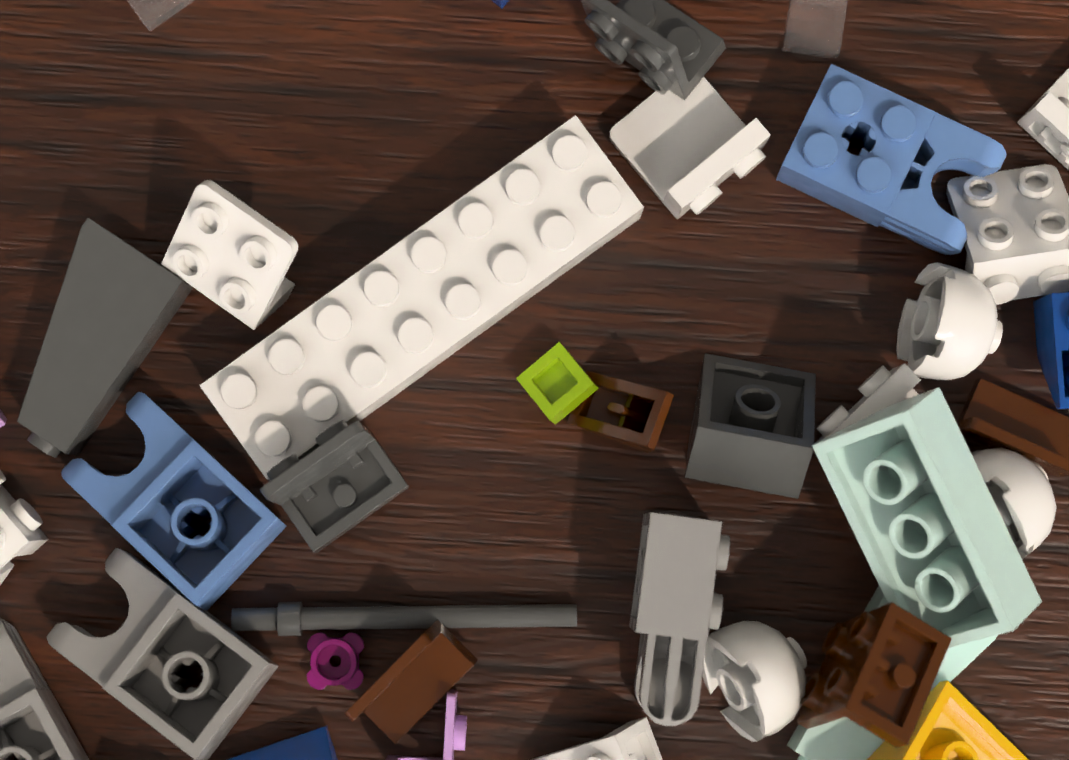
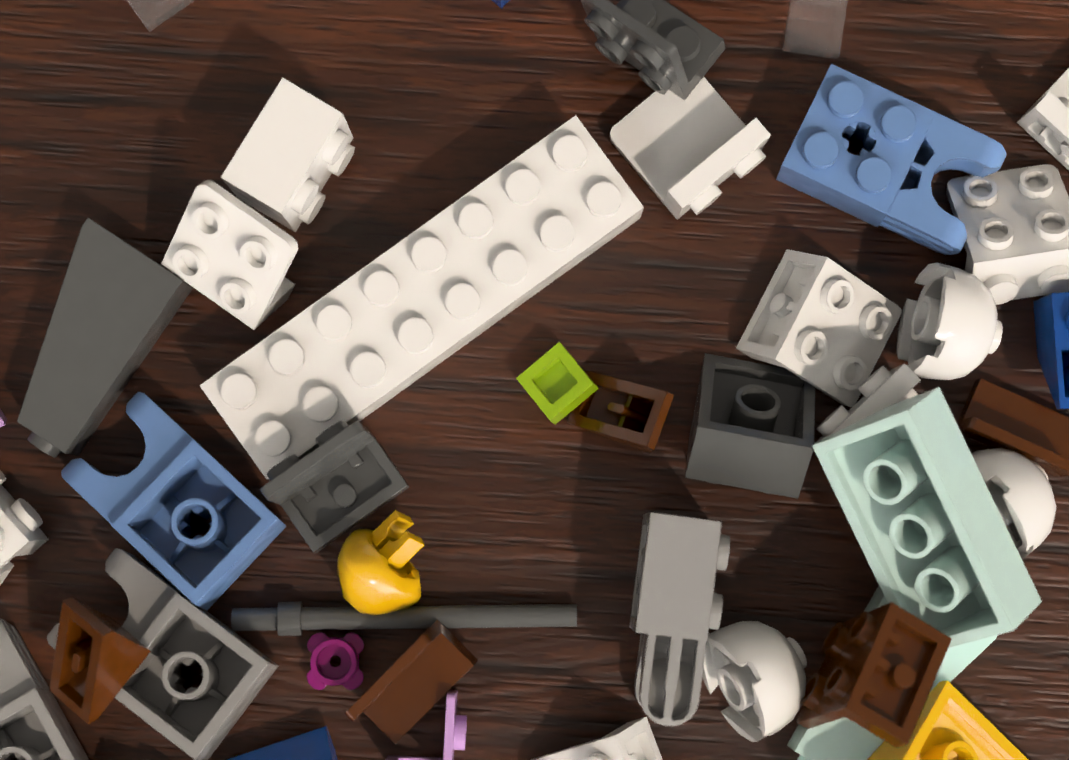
none -> reddish brown slope [49,597,151,724]
none -> white brick [221,77,355,232]
none -> yellow piece [337,510,425,615]
none -> white bracket [736,249,902,407]

